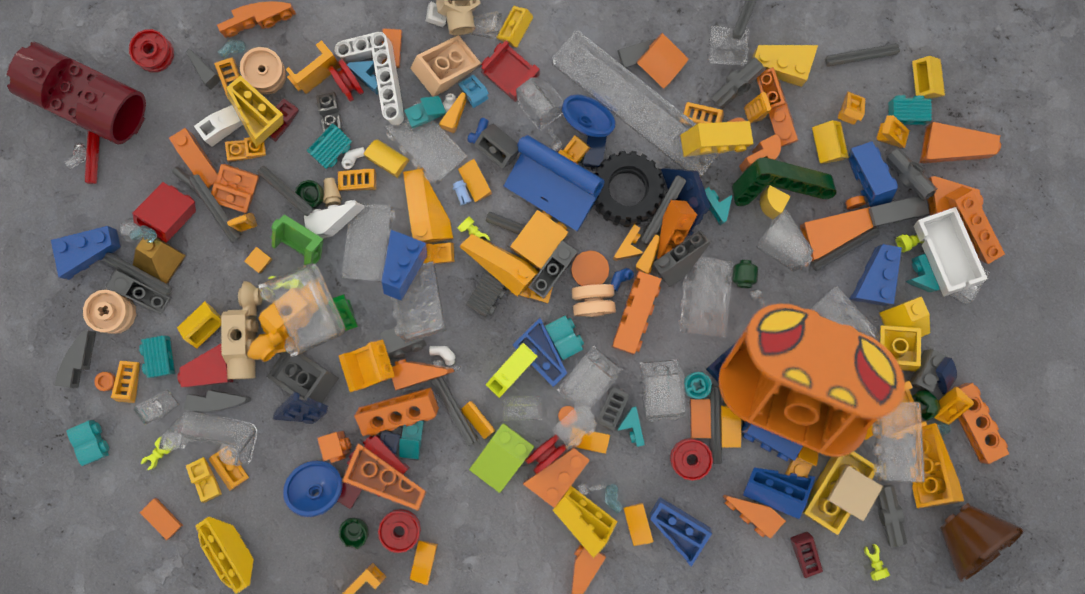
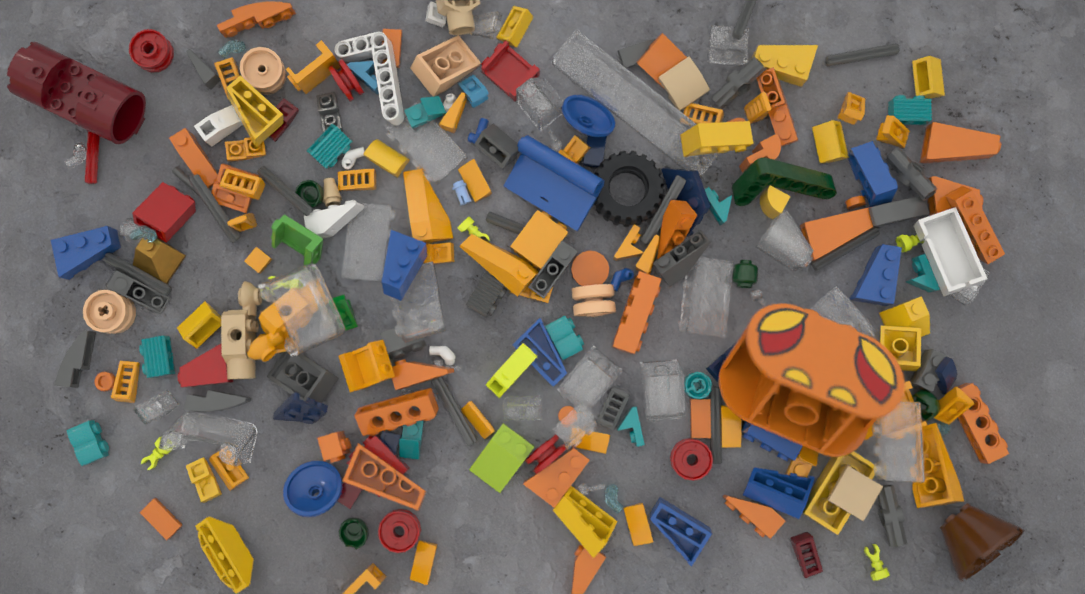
none -> light orange slope [219,169,265,200]
none -> tan slope [658,56,710,112]

